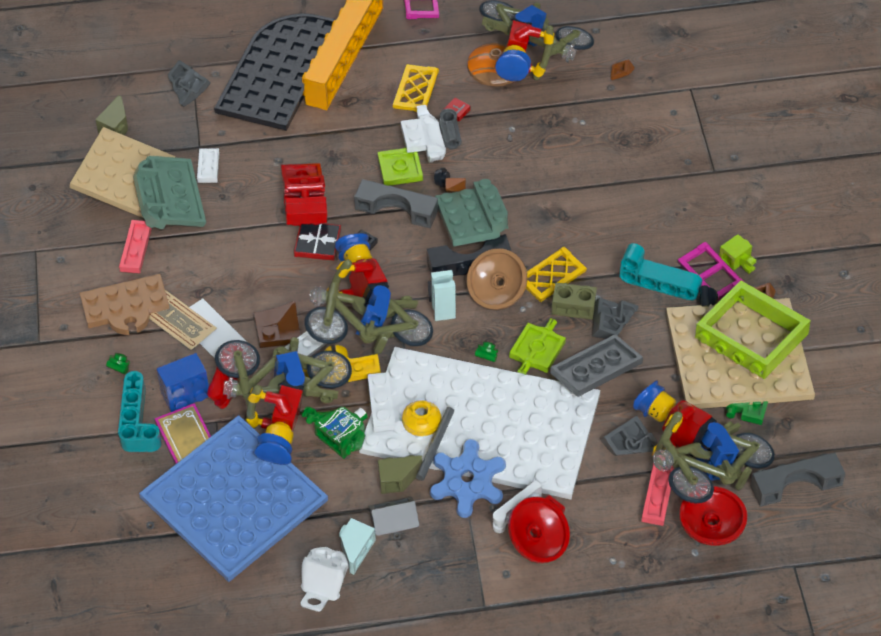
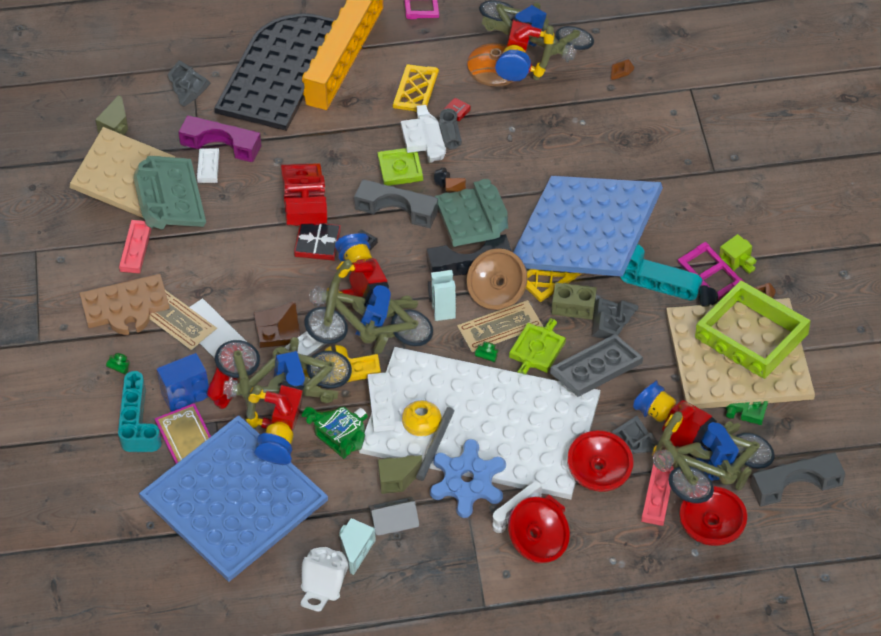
none -> magenta arch [179,115,262,162]
none -> sticker [457,300,543,352]
none -> medium blue plate [513,176,663,277]
none -> red dish [567,430,633,492]

